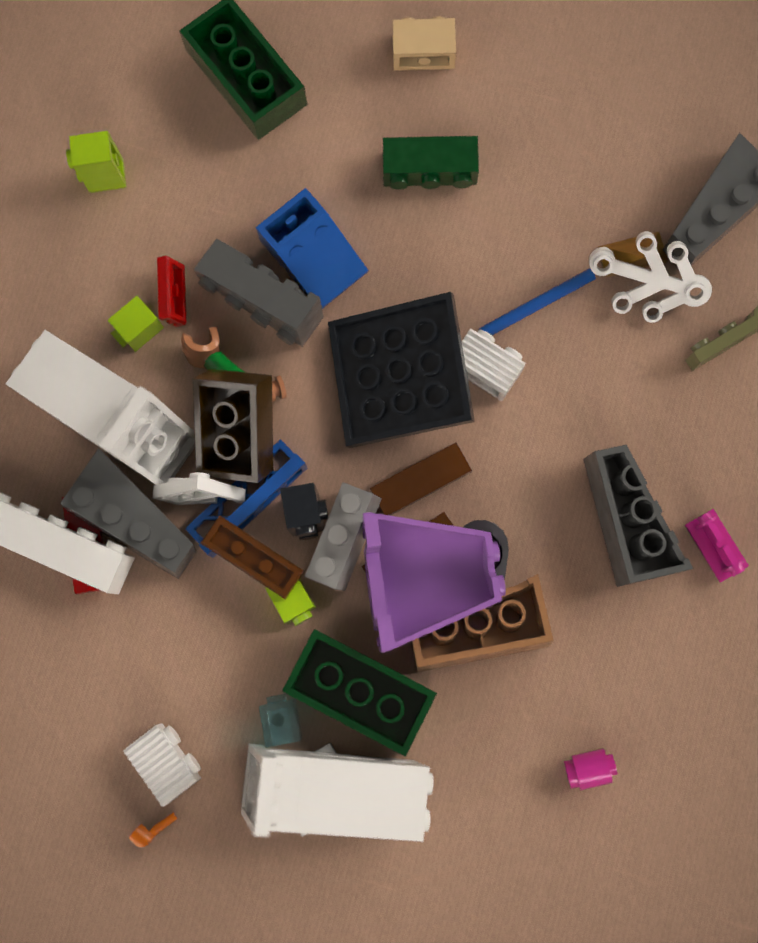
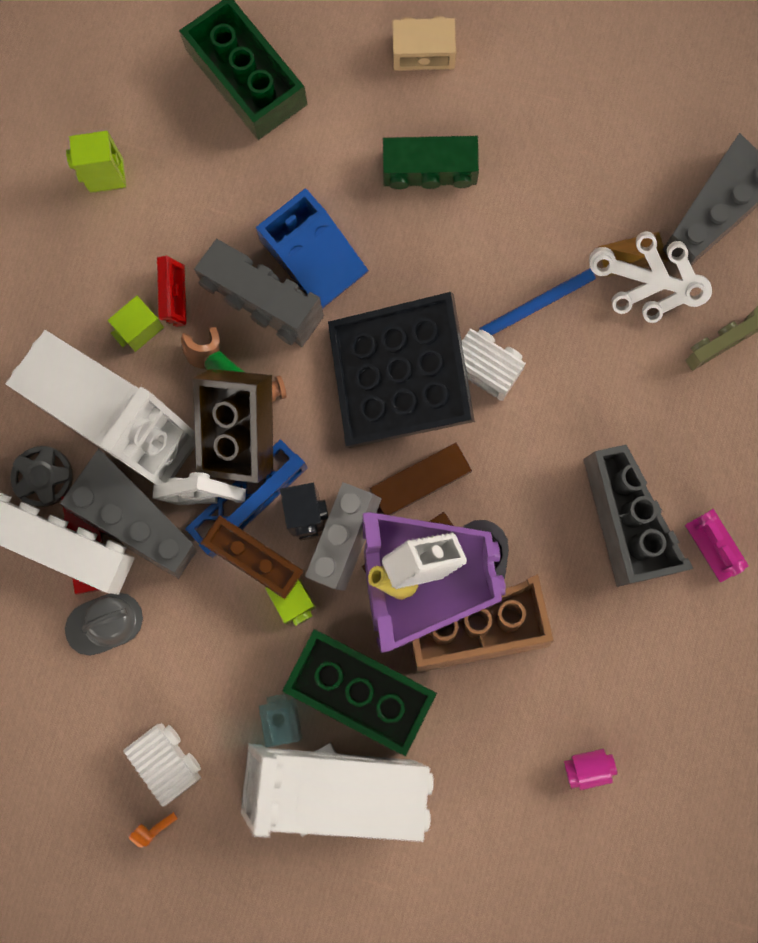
none -> dark grey wheel [11,446,73,507]
none -> dark grey piece [65,593,143,656]
none -> light yellow cone [368,566,418,600]
none -> white brick [382,532,467,589]

